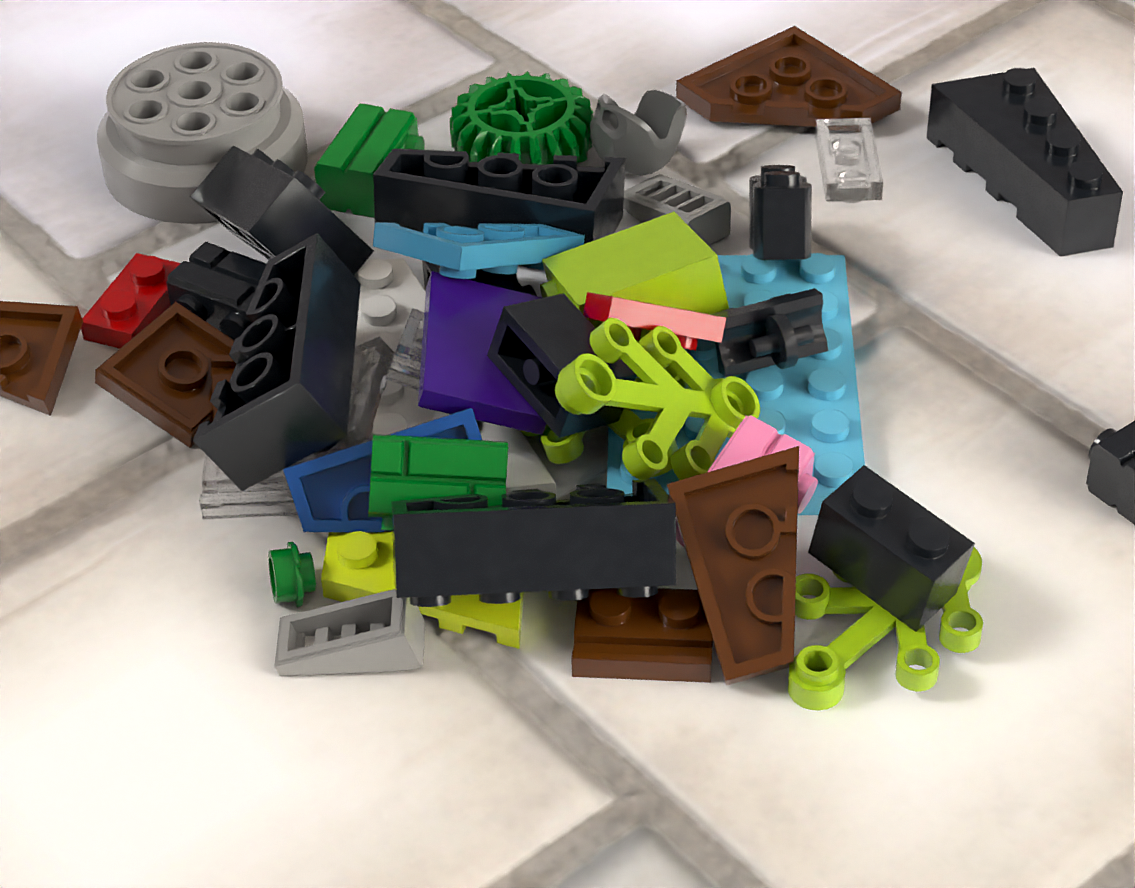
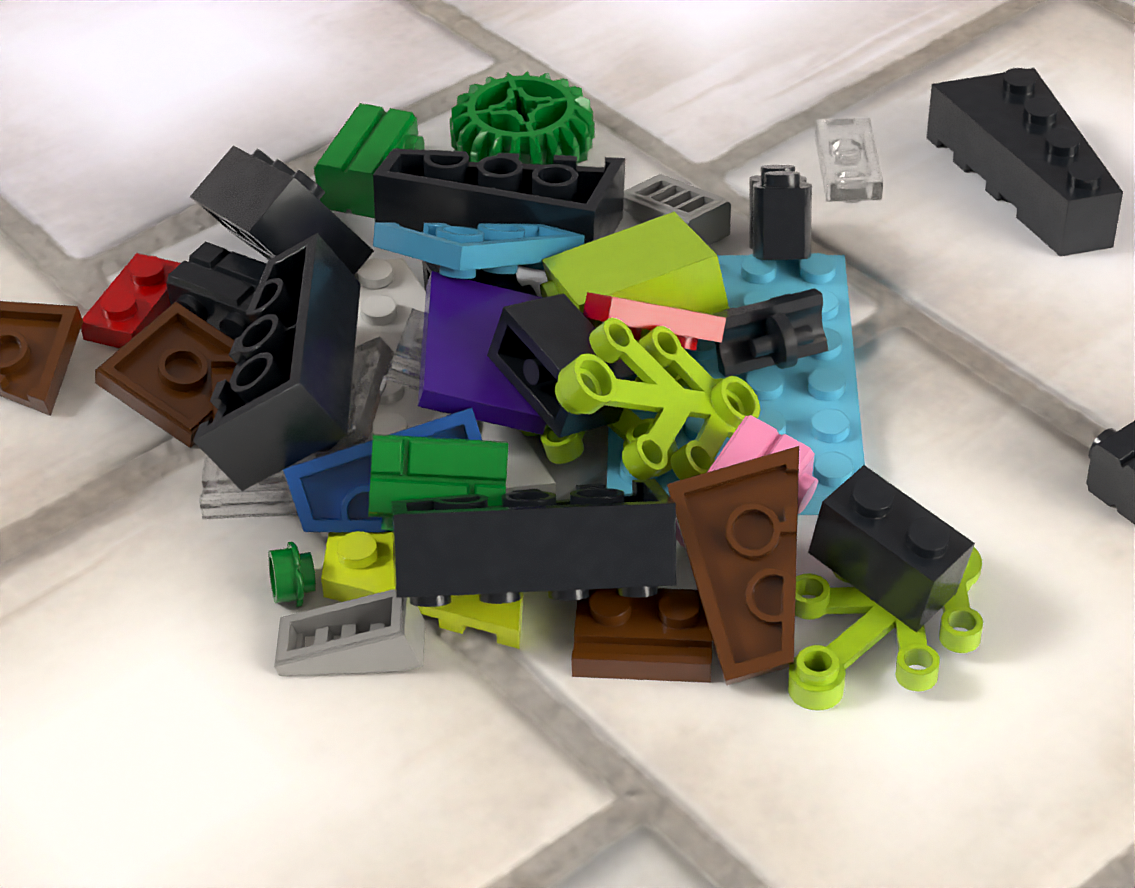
light grey wheel [97,42,308,224] -> none
dark grey helmet [590,90,687,176] -> none
reddish brown plate [676,26,902,129] -> none

